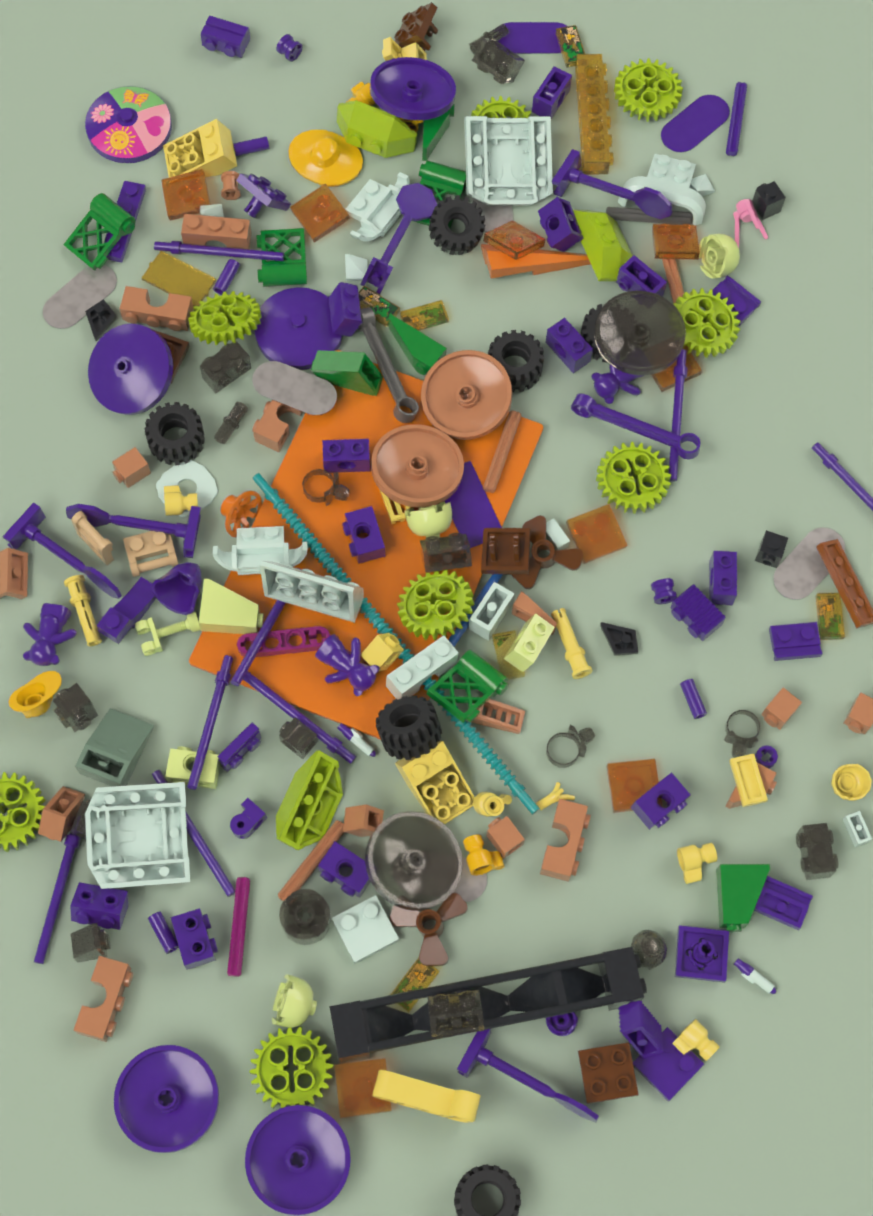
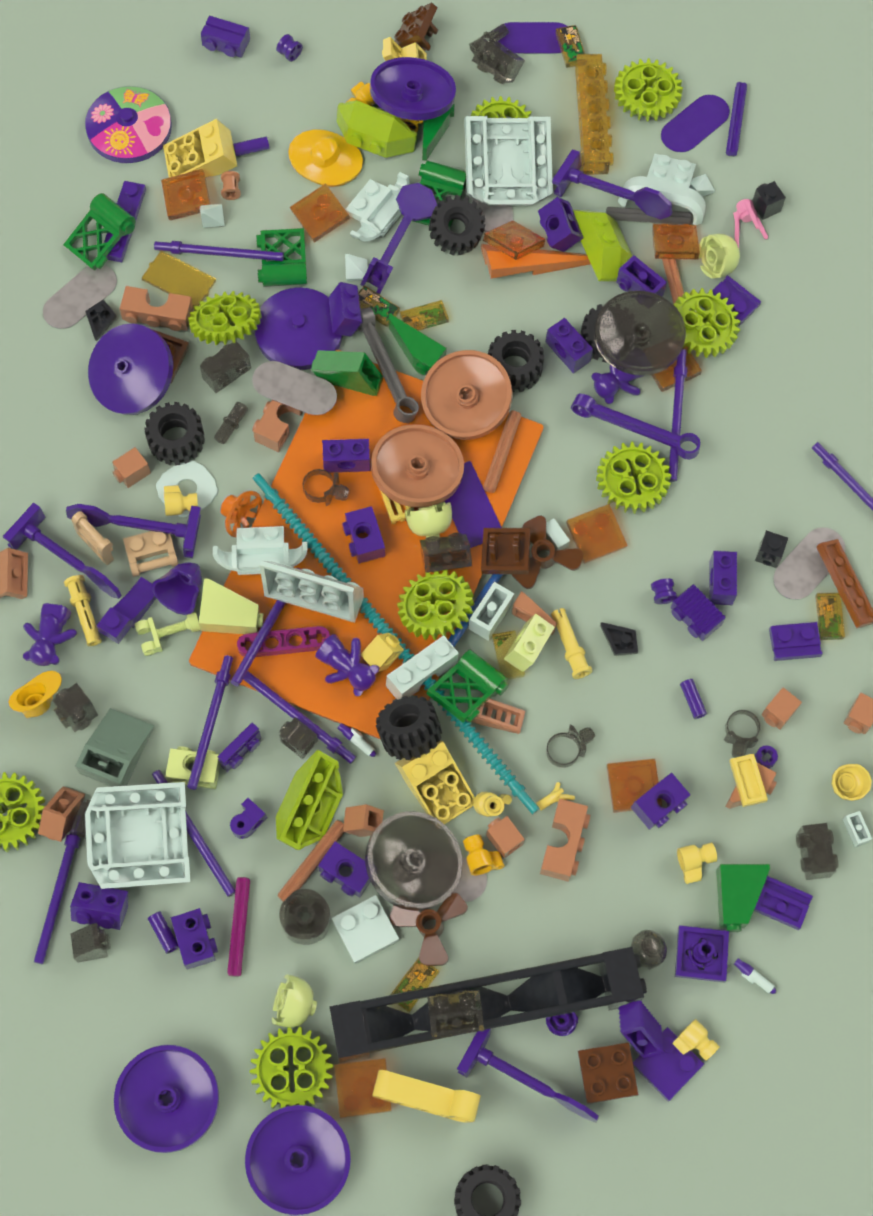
nougat arch [74,956,133,1042] -> none
nougat arch [181,214,252,249] -> none
dark purple hinge [213,259,240,295] -> none
plate [236,173,291,218] -> none
dark purple brick [532,66,572,119] -> none

